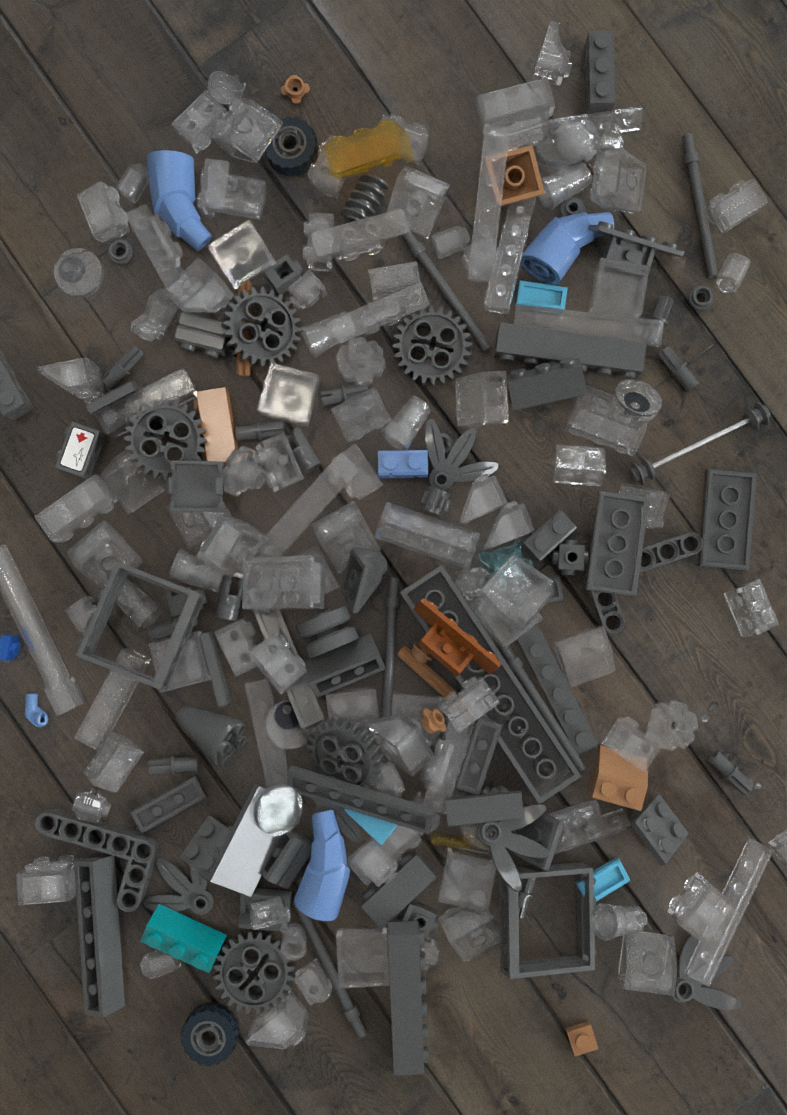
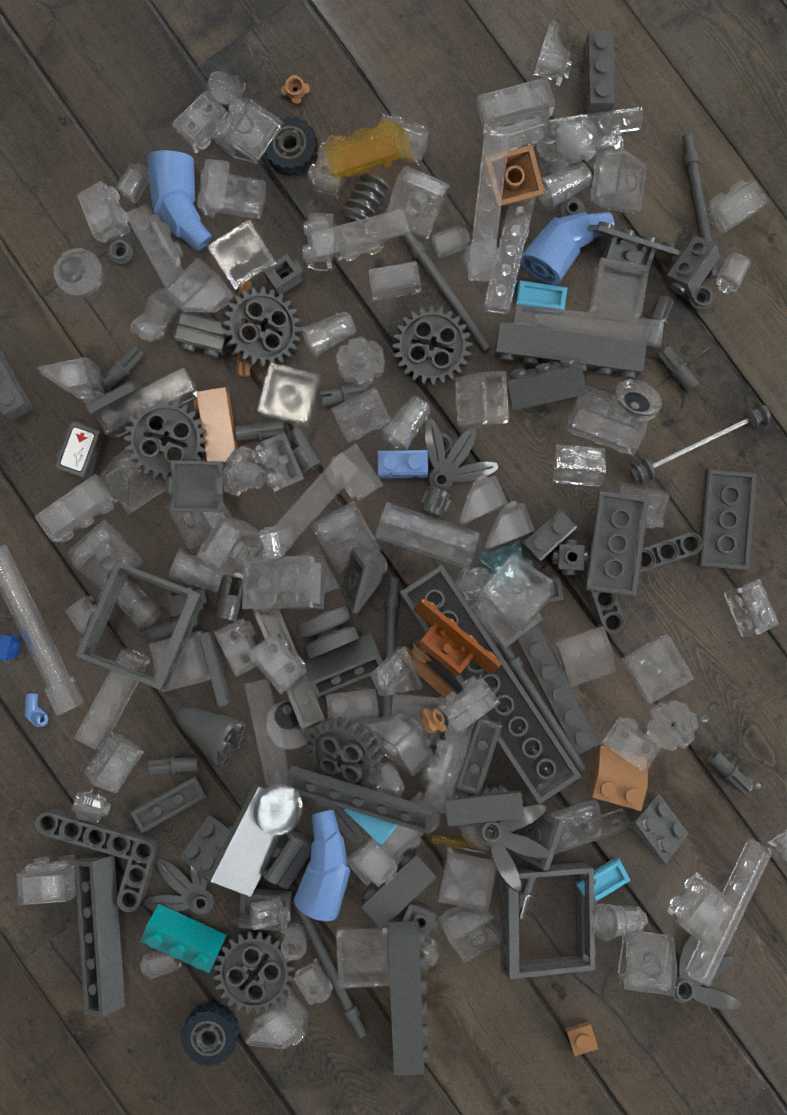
clear brick [288,270,328,310] -> none
clear bracket [330,282,430,343] -> none
none -> clear piece [258,525,293,559]
none -> clear wing [370,647,423,696]
none -> clear brick [620,634,694,704]
none -> dark grey brick [667,235,720,297]

